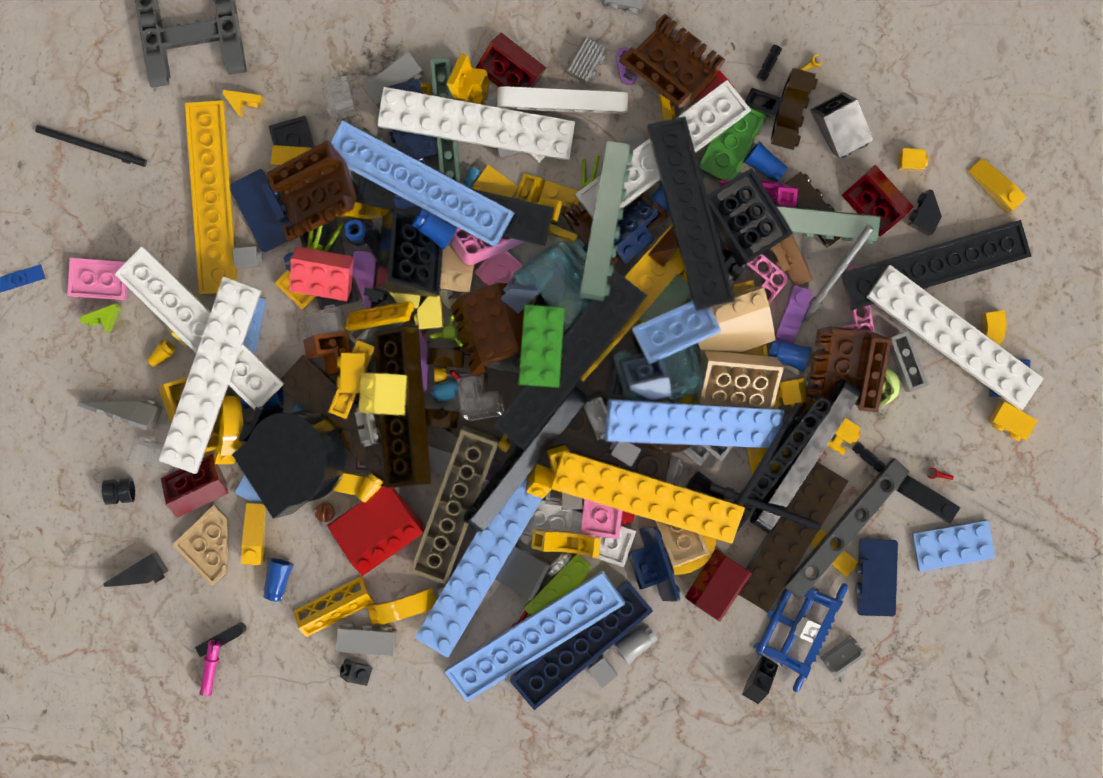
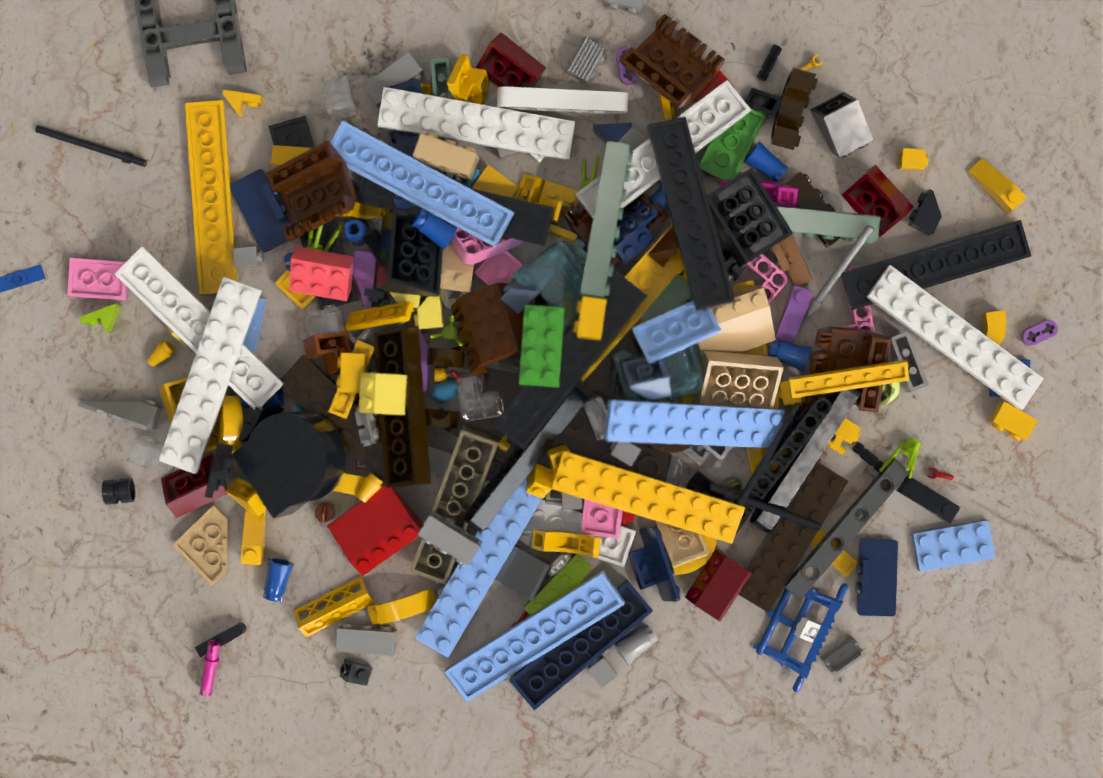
black slope [103,552,168,587] -> none
black slope [742,655,779,704] -> none
none -> black plate [204,443,235,498]
none -> yellow slope [225,478,266,517]
none -> tan brick [413,132,479,181]
none -> light grey brick [418,511,483,565]
none -> yellow brick [574,296,606,341]
none -> dark blue slope [593,123,632,144]
none -> olive plate [722,477,742,493]
none -> yellow plate [789,360,909,398]
none -> lime plant [879,437,921,479]
none -> medium lavender beam [1021,320,1058,346]

